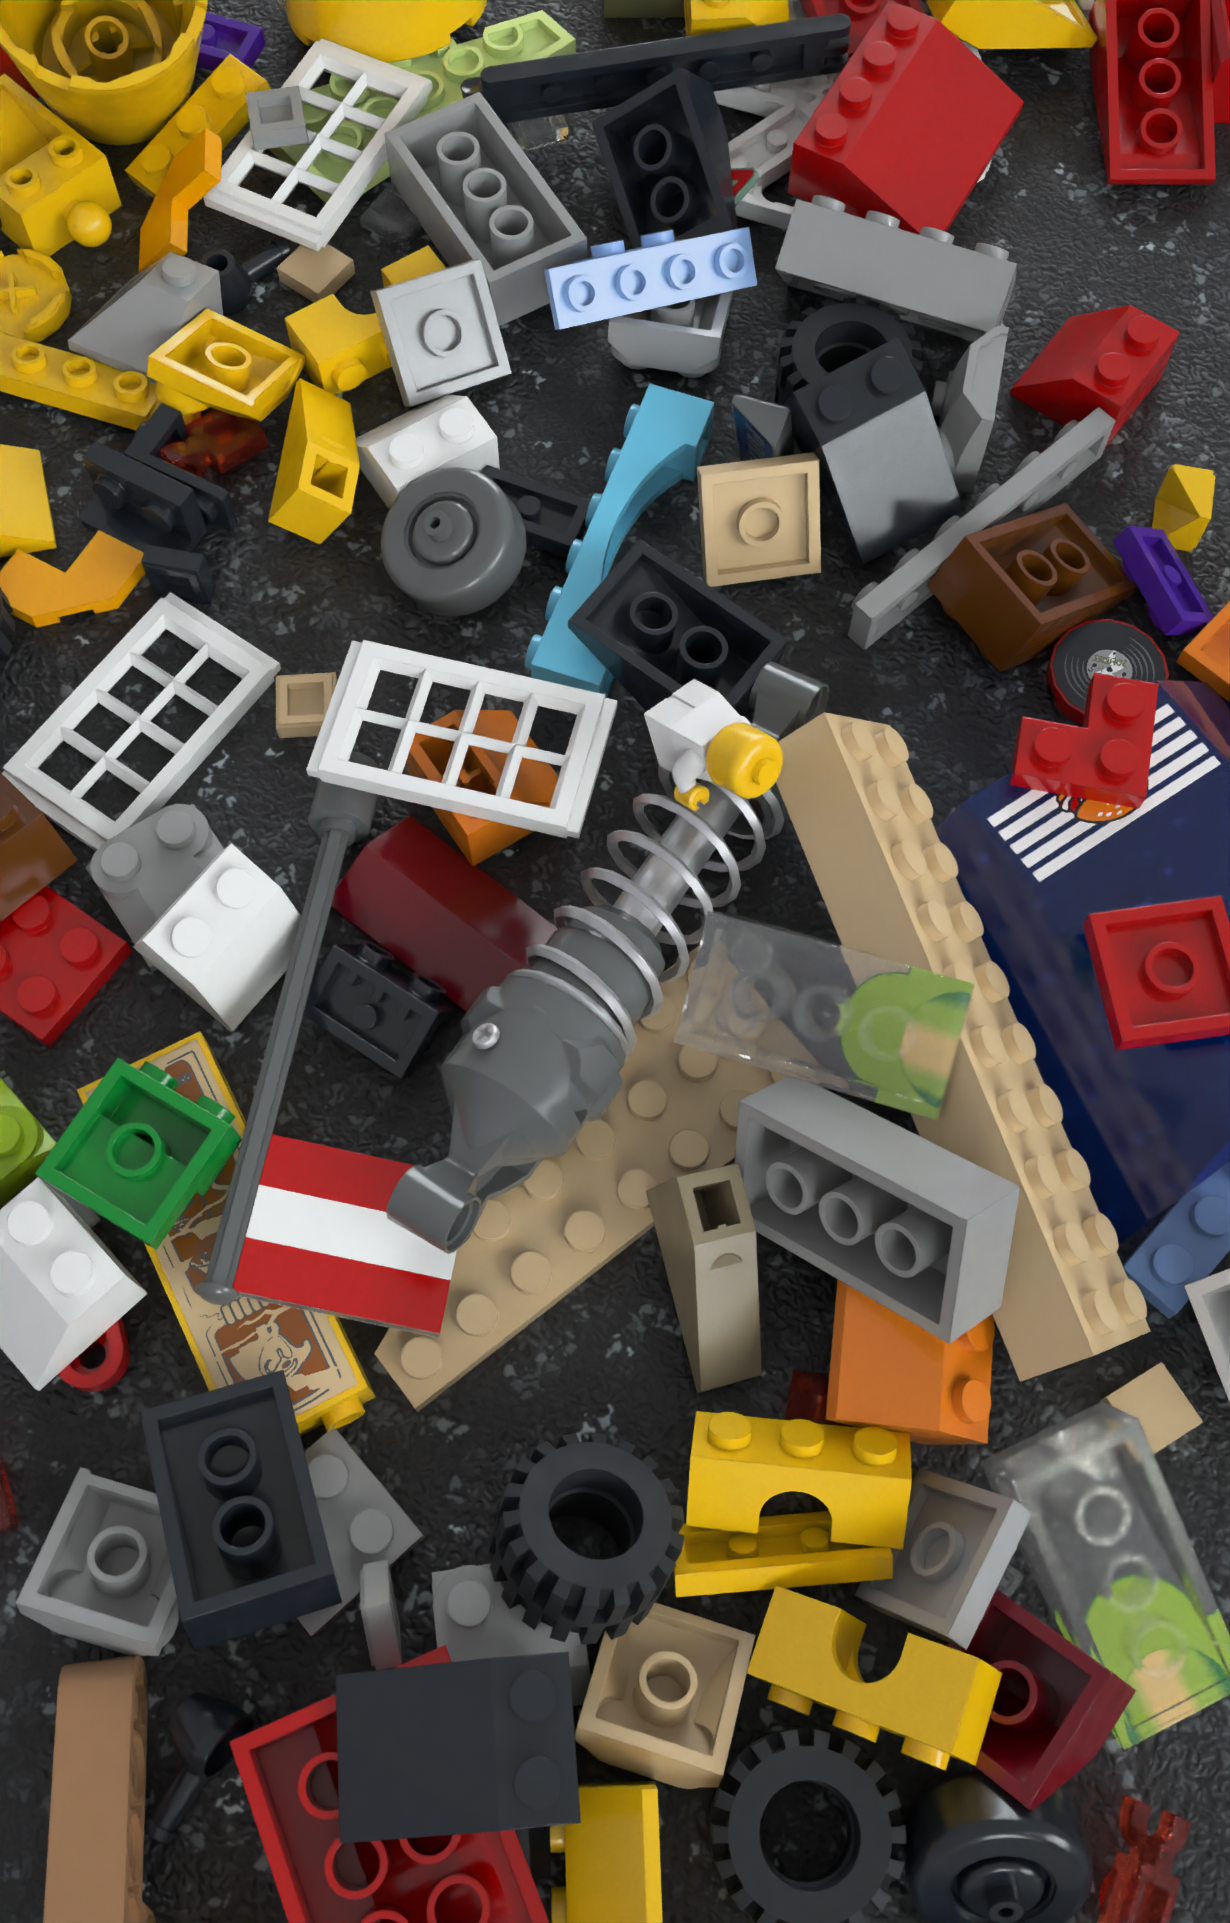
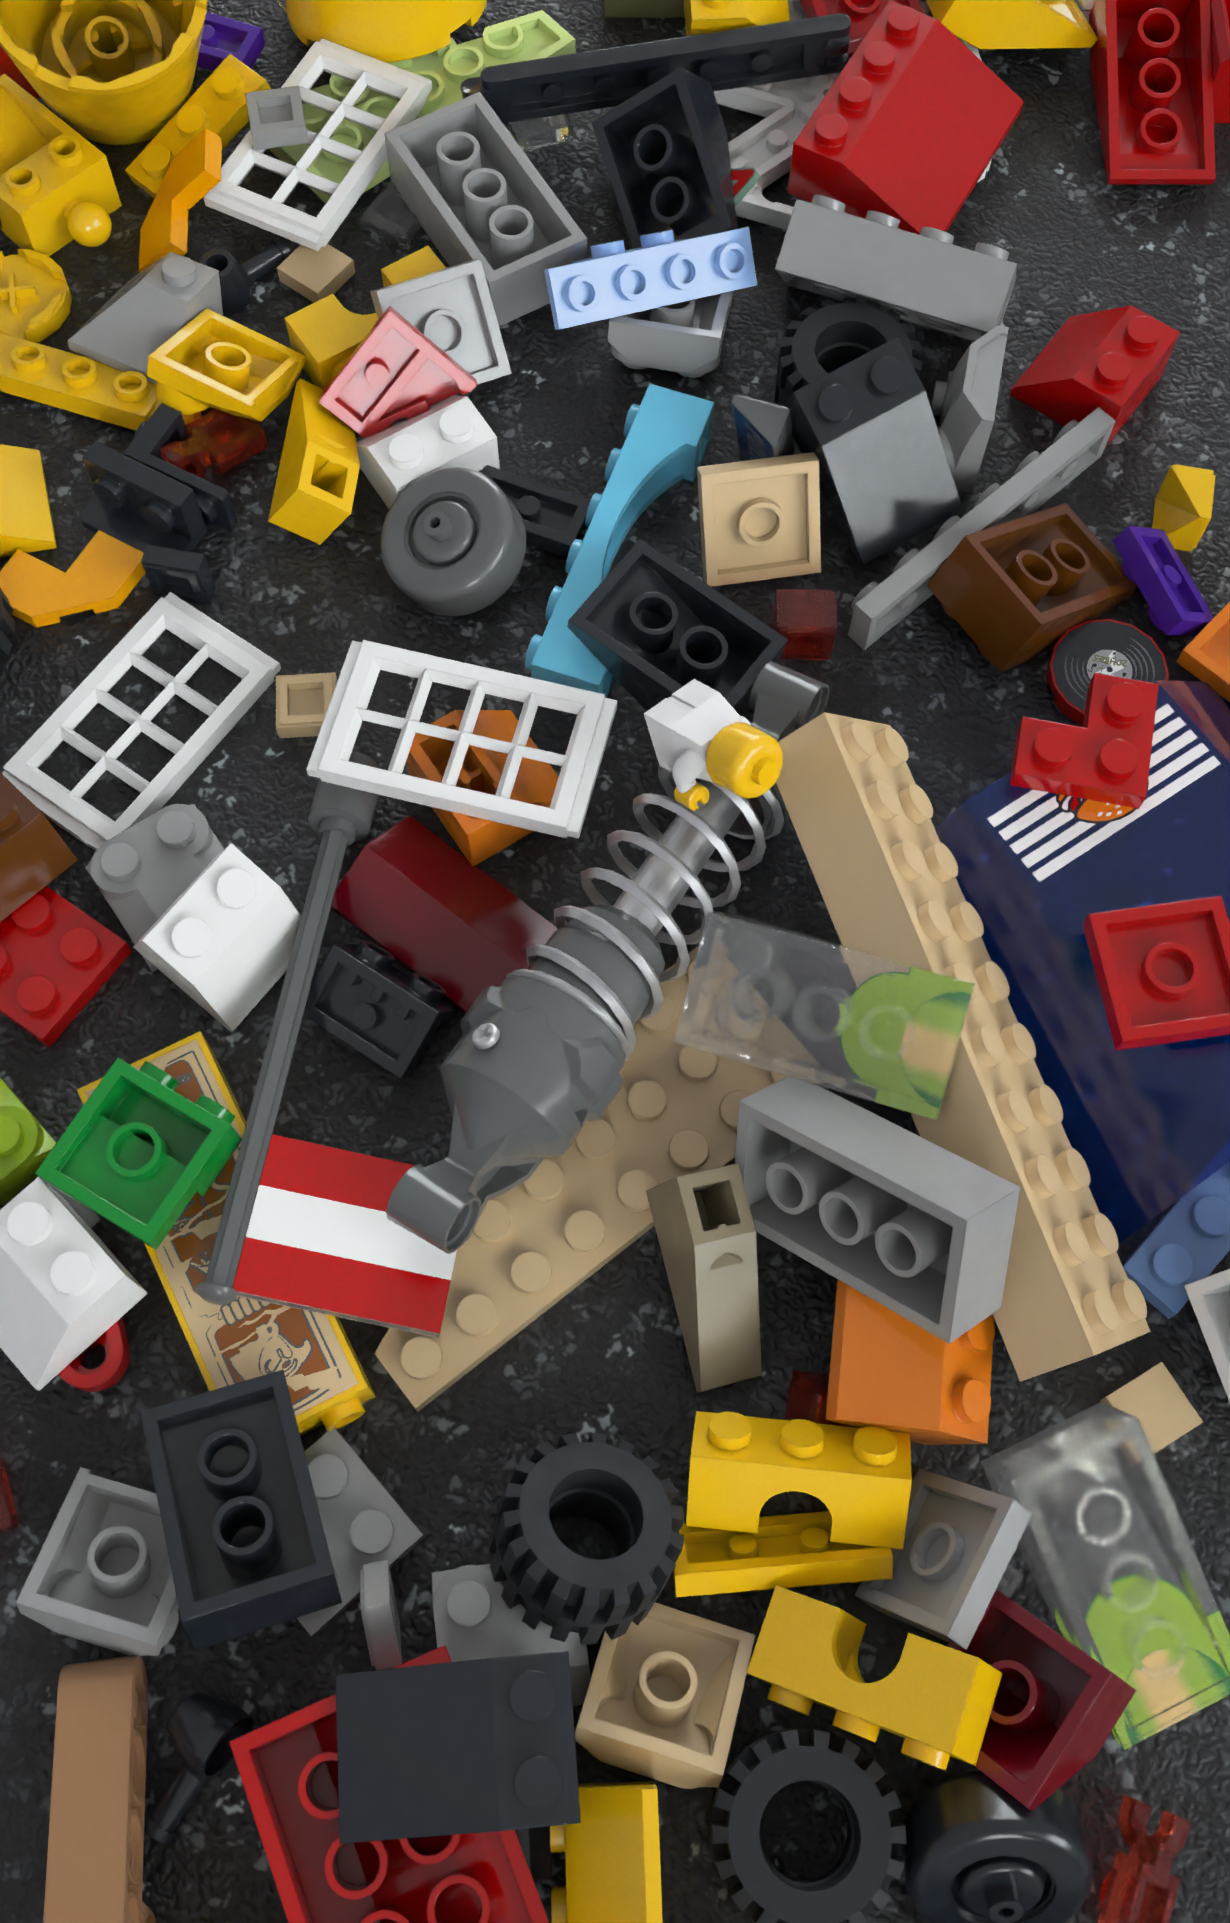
none -> wing [318,306,477,439]
none -> clear red slope [772,589,837,660]

